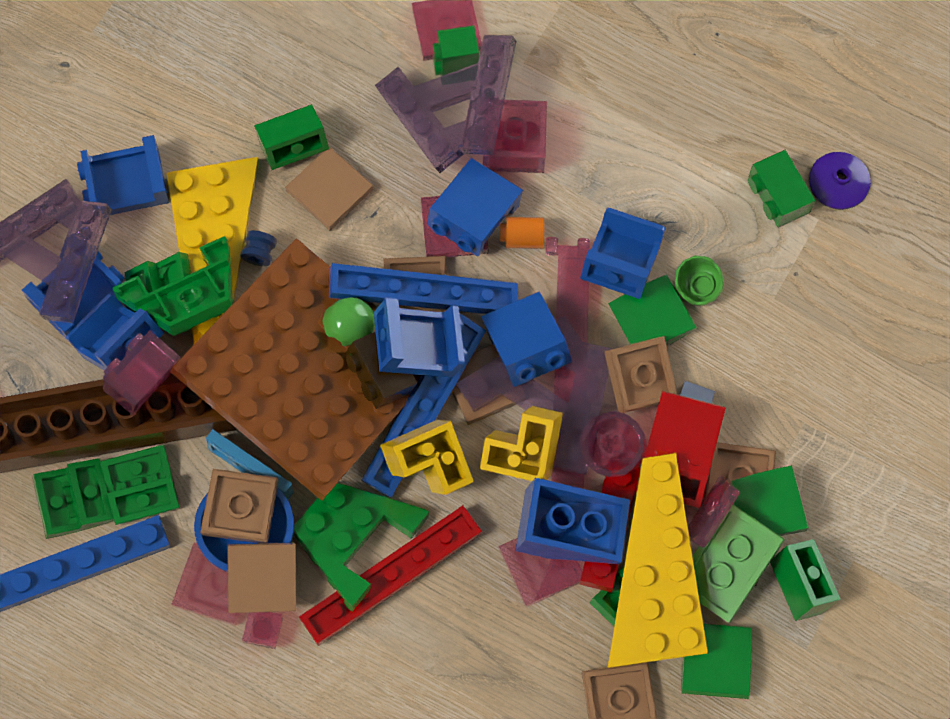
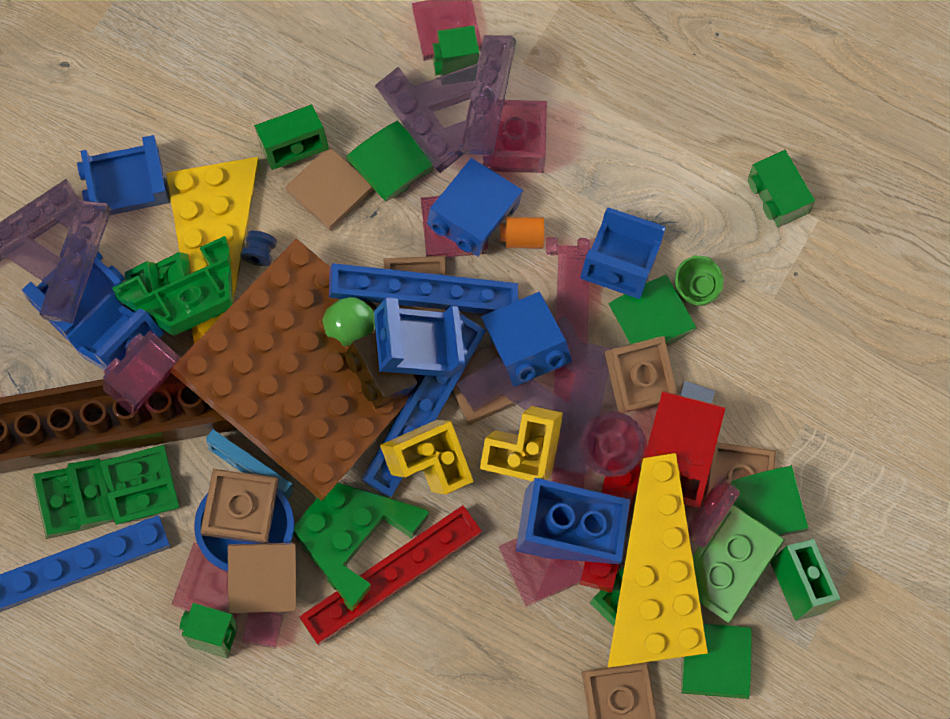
dark purple dish [809,152,871,210] -> none
none -> green brick [179,603,239,659]
none -> green slope [346,120,437,202]

